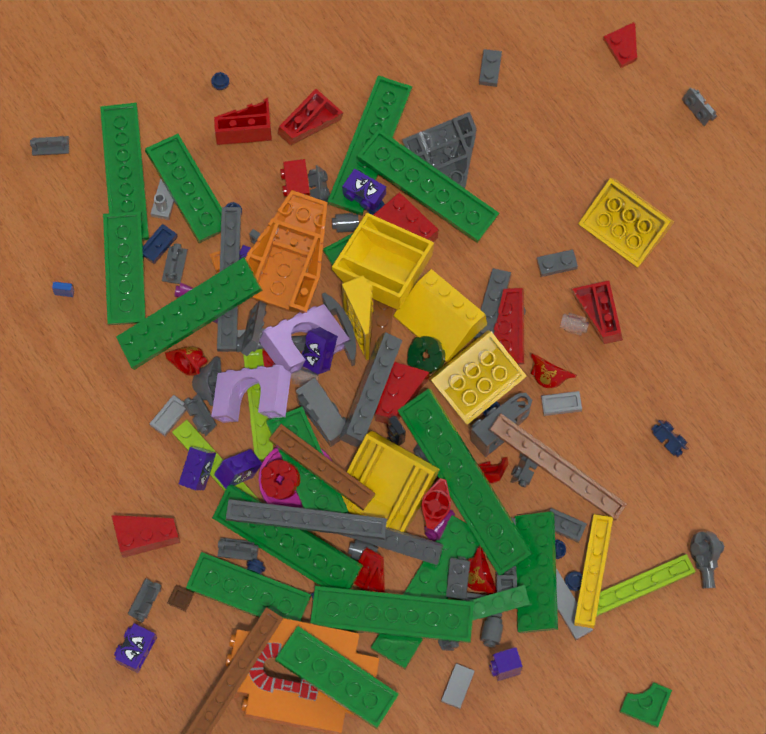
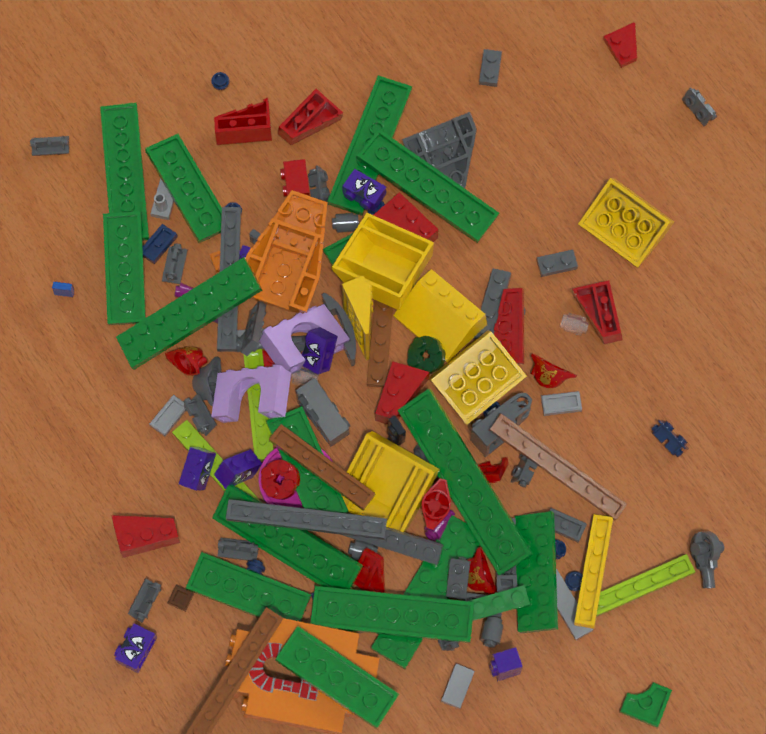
dark grey brick [339,332,402,447] -> none

